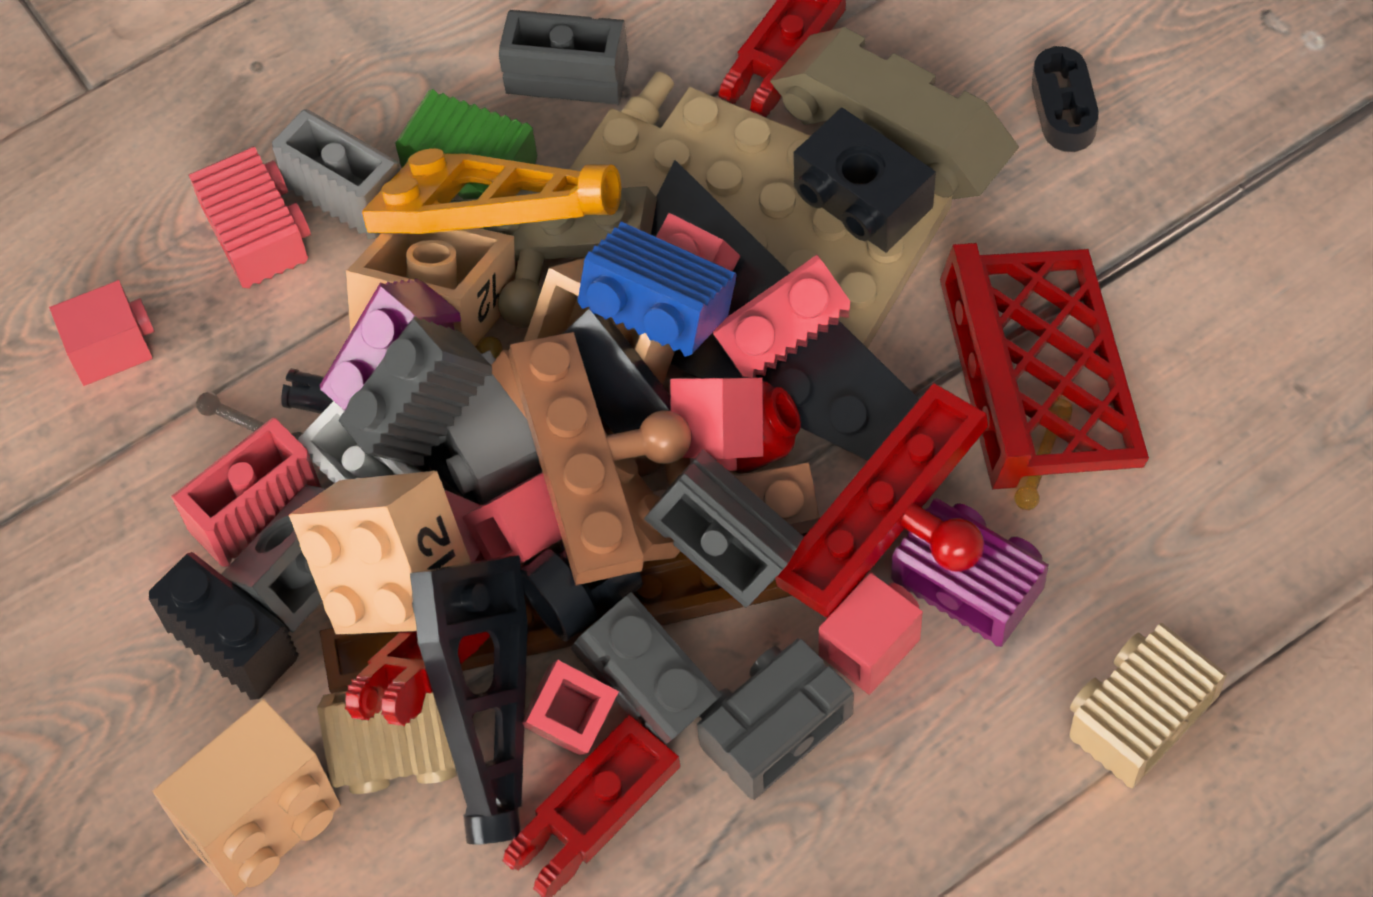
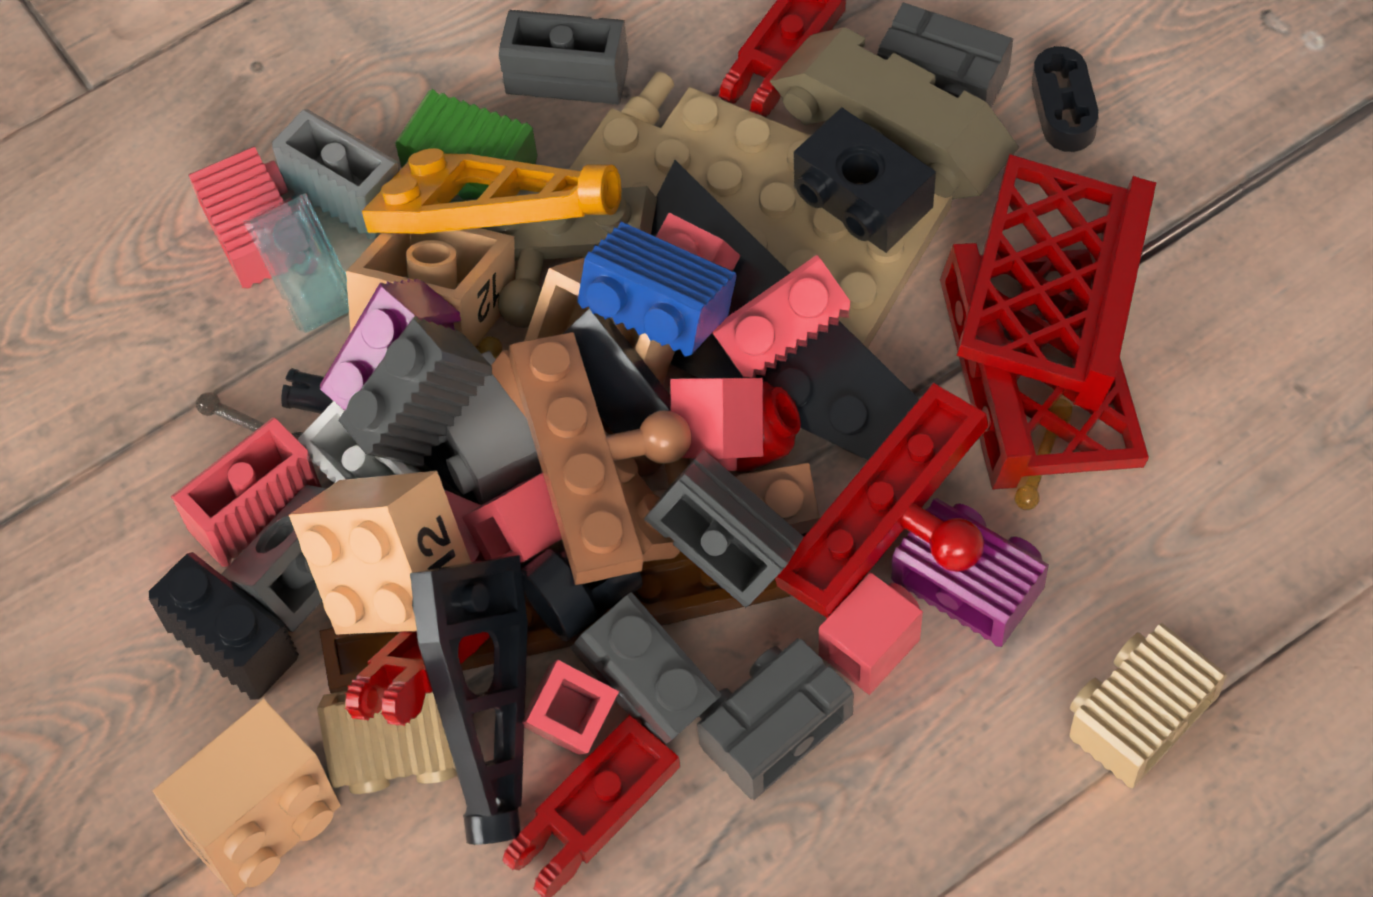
coral brick [49,280,155,386] -> none
none -> clear light blue brick [243,193,349,333]
none -> dark grey brick [877,2,1013,108]
none -> red fence [956,154,1157,412]

